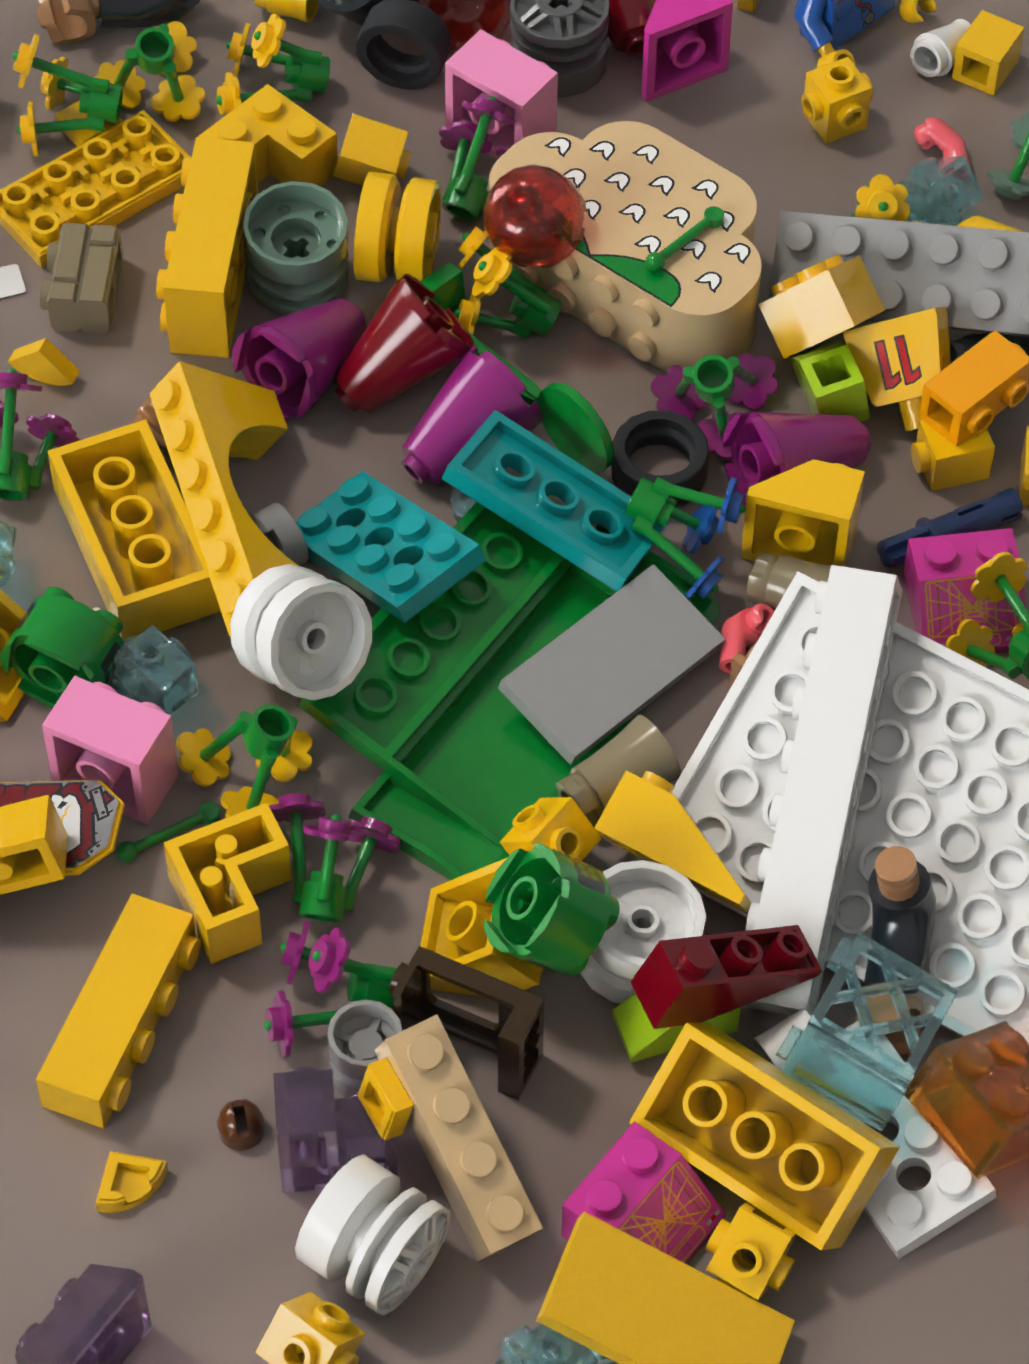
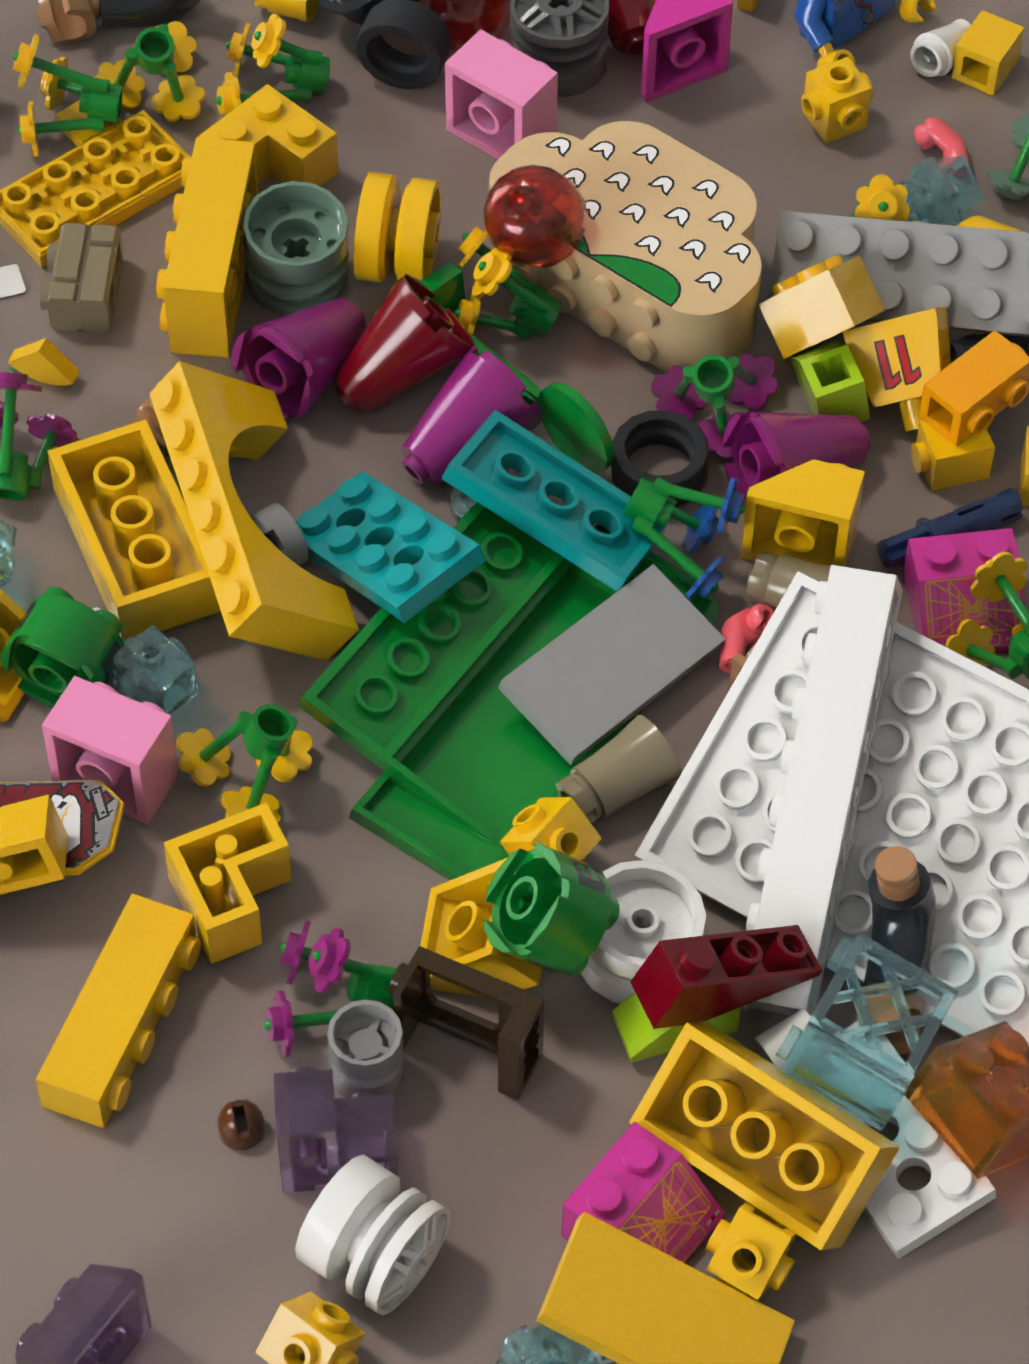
yellow tile [96,1151,168,1213] -> none
green hinge [116,801,220,863] -> none
white wheel [230,564,372,700] -> none
plant [269,793,401,923] -> none
yellow brick [333,114,412,186] -> none
yellow tile [357,1057,414,1141] -> none
tan brick [374,1015,543,1262] -> none
green plant [439,96,516,222] -> none
yellow slope [594,770,752,915] -> none
green hinge [645,206,724,272] -> none

